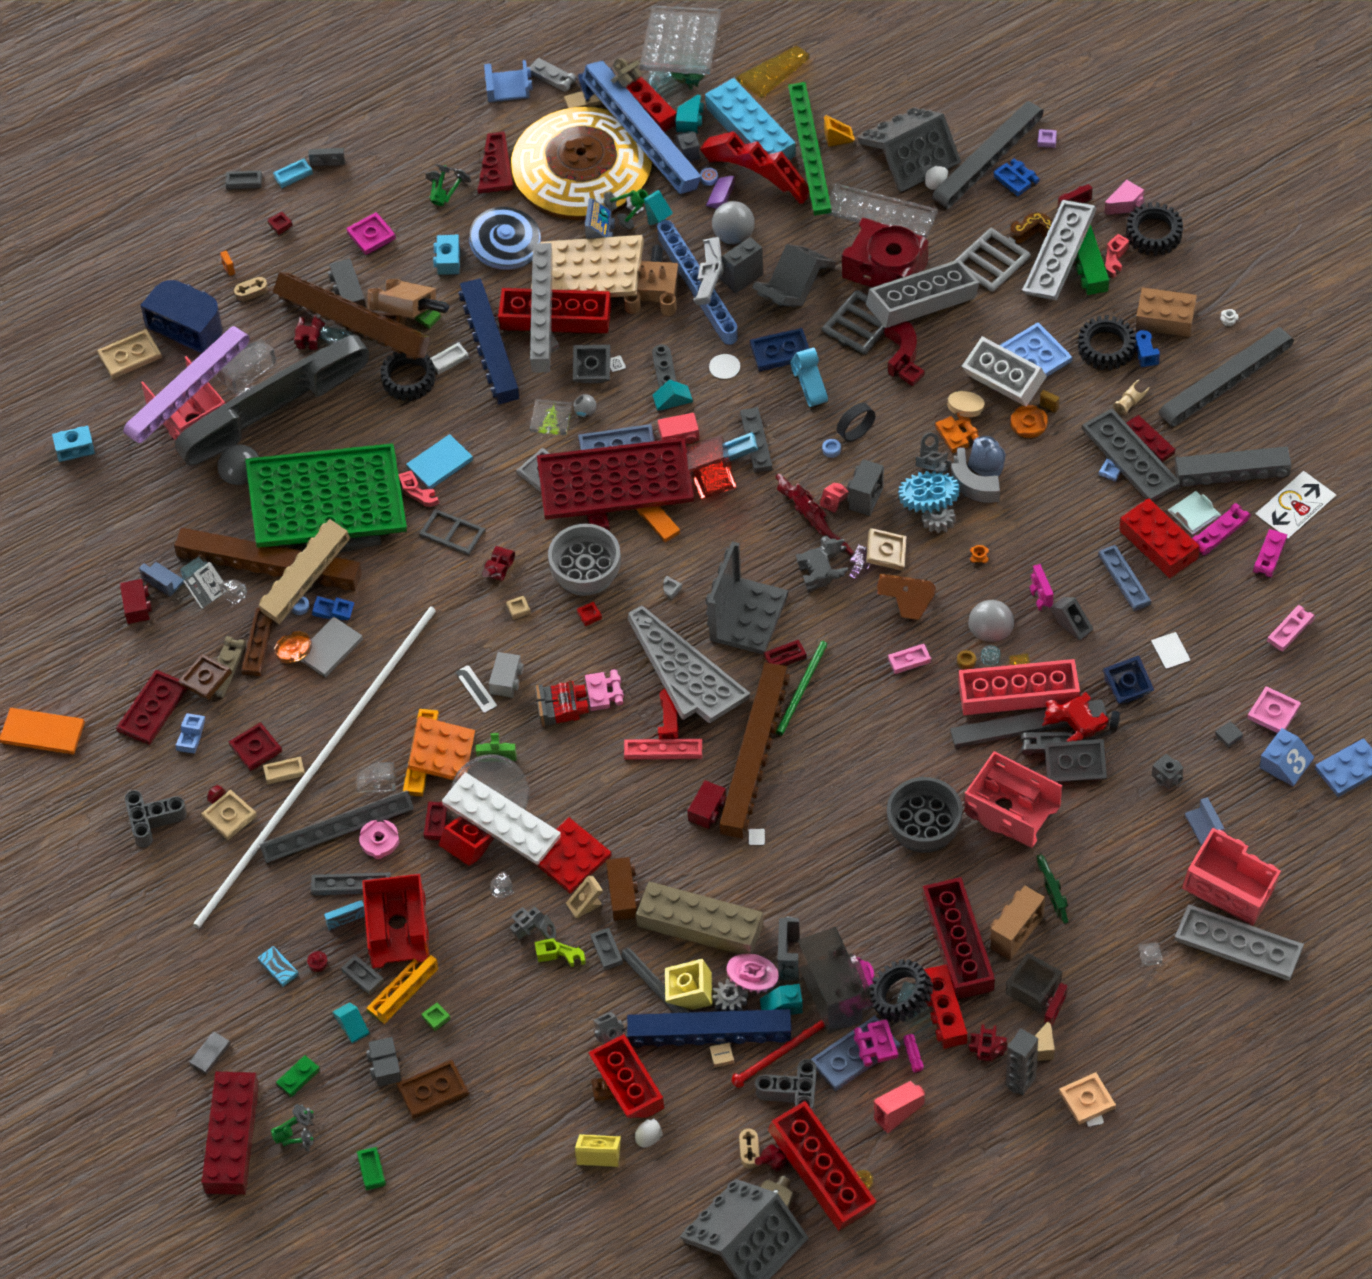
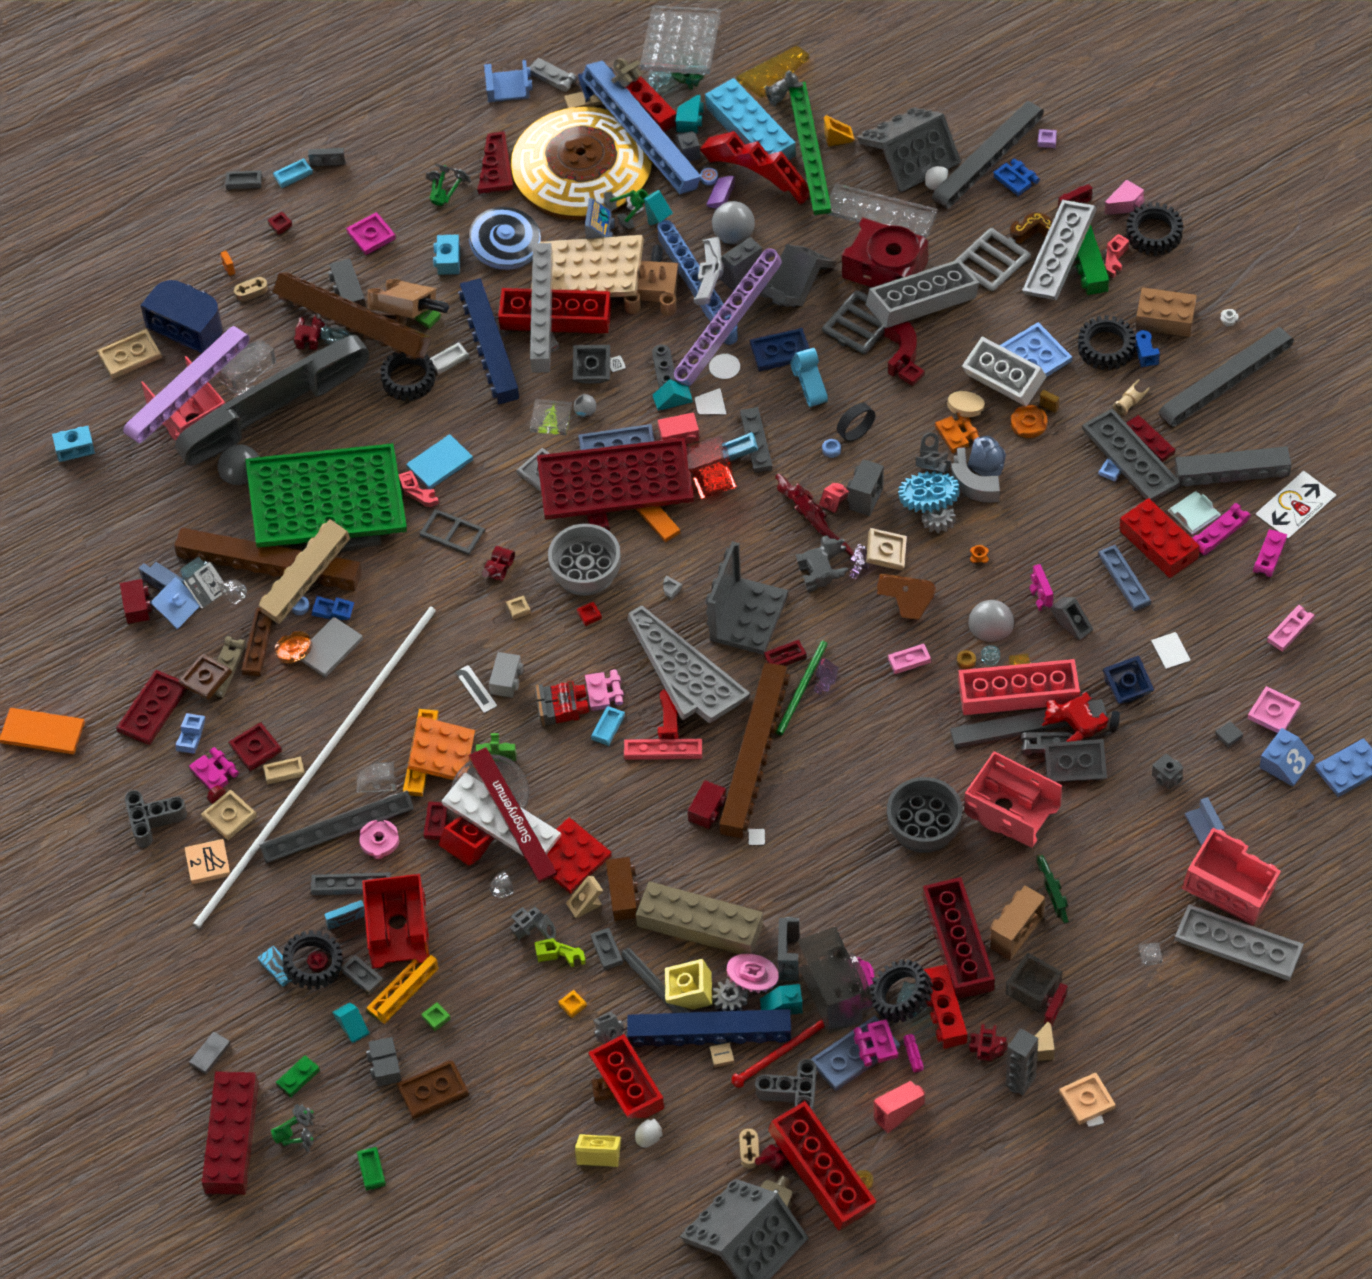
none -> light blue piece [150,577,200,629]
none -> light nougat tile [185,839,230,884]
none -> dark pink plate [189,747,239,790]
none -> black tyre [282,930,342,990]
none -> dark red tile [469,747,557,883]
none -> light orange tile [558,990,587,1018]
none -> medium azure tile [591,706,625,746]
none -> lavender beam [674,248,781,386]
none -> white sticker [695,388,726,414]
none -> dark grey animal [764,70,803,107]
none -> clear purple plate [814,658,839,695]

